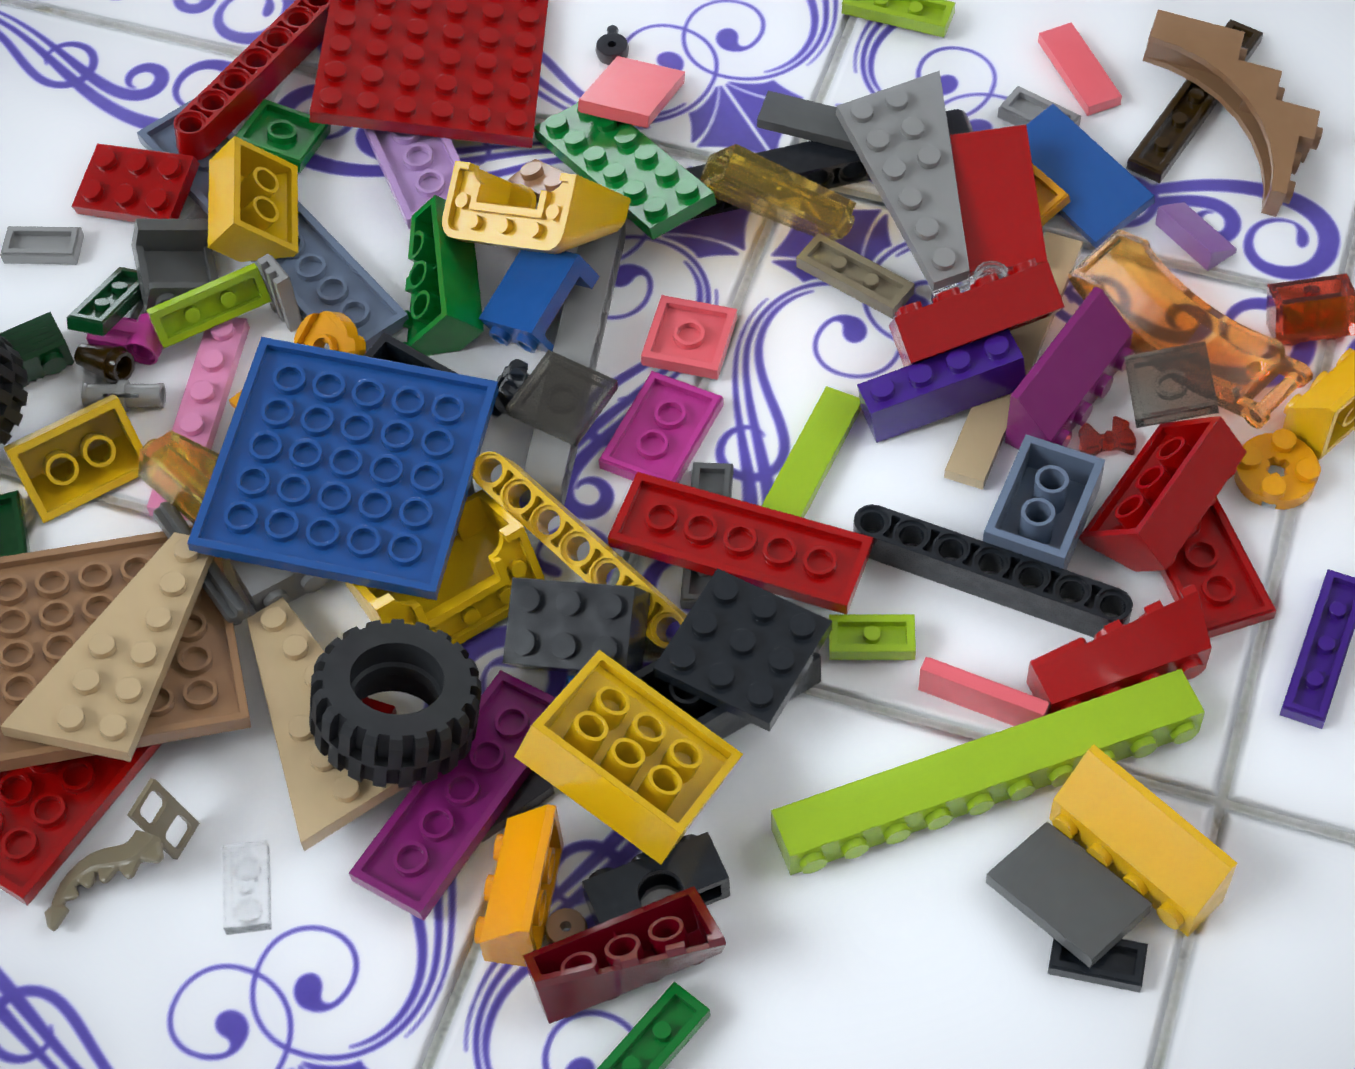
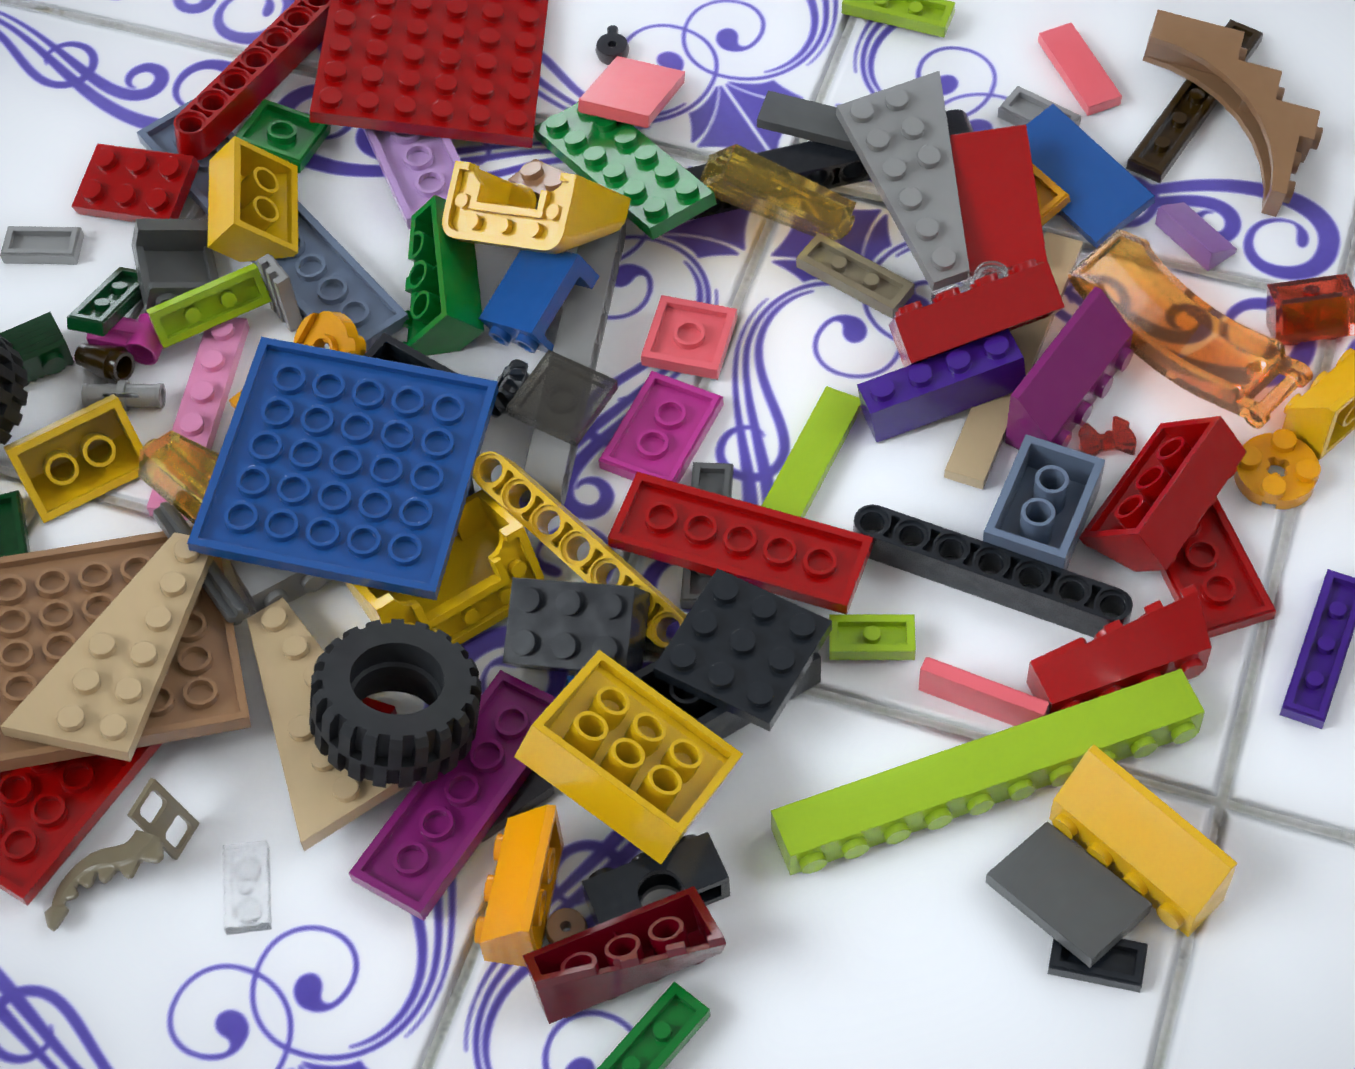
clear smoke tile [1124,341,1219,428] -> none

